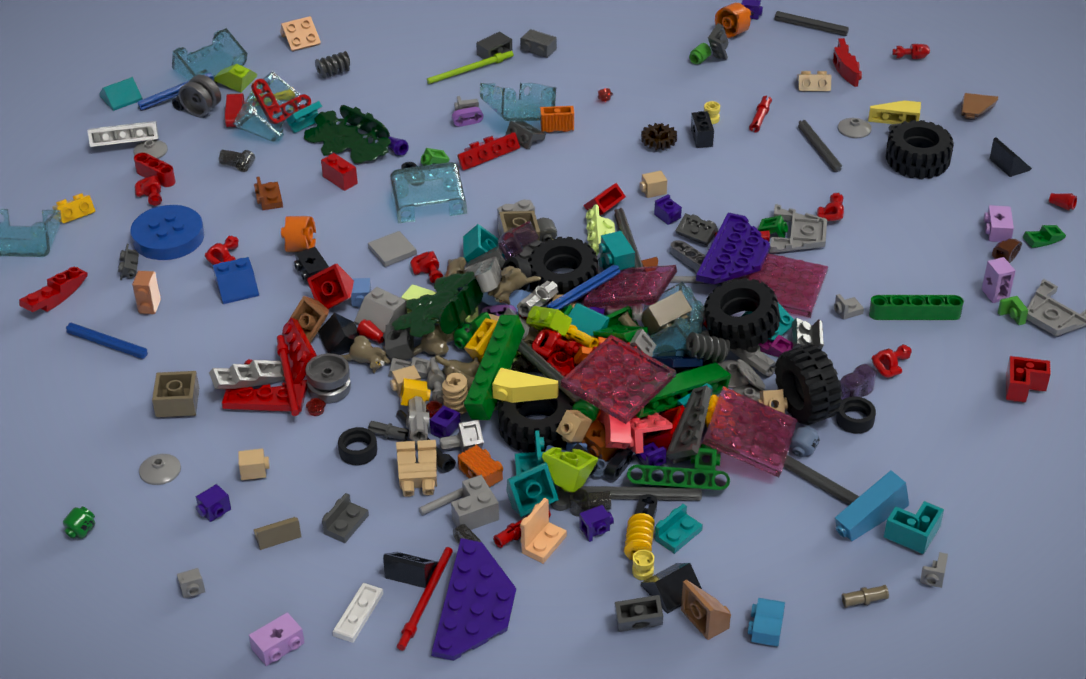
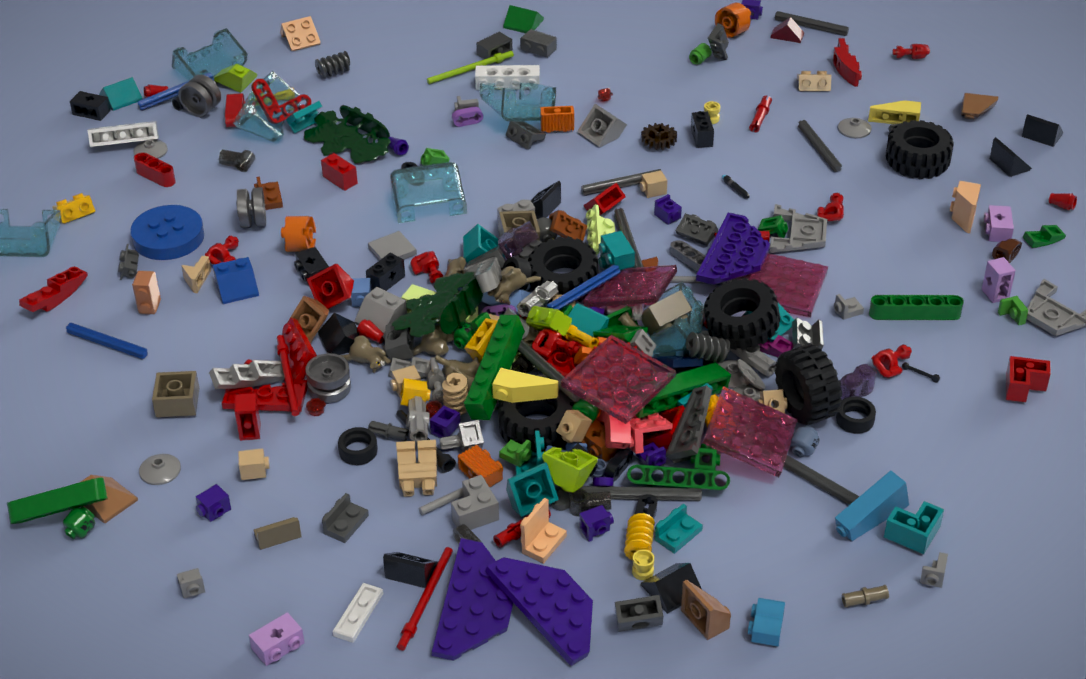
red piece [135,176,162,206] -> none
red bracket [457,132,520,170] -> none
none -> green beam [6,478,108,524]
none -> black brick [69,91,111,121]
none -> medium nougat slope [81,475,138,524]
none -> red cone [143,84,168,98]
none -> tan slope [181,256,211,293]
none -> red brick [235,393,261,441]
none -> flat silver wheel [236,187,266,228]
none -> black brick [366,252,405,291]
none -> white brick [475,65,540,90]
none -> dark purple plate [485,557,593,666]
none -> bright green bracket [499,440,532,467]
none -> green slope [503,5,544,34]
none -> black slope [531,181,561,219]
none -> dark orange bracket [549,210,587,241]
none -> light grey slope [577,104,627,147]
none -> dark grey axle [581,169,661,195]
none -> dark purple tile [593,477,614,486]
none -> black piece [722,175,750,199]
none -> slope [771,17,804,43]
none -> black hinge [902,362,940,383]
none -> light nougat slope [950,181,981,233]
none -> black slope [1022,114,1063,147]

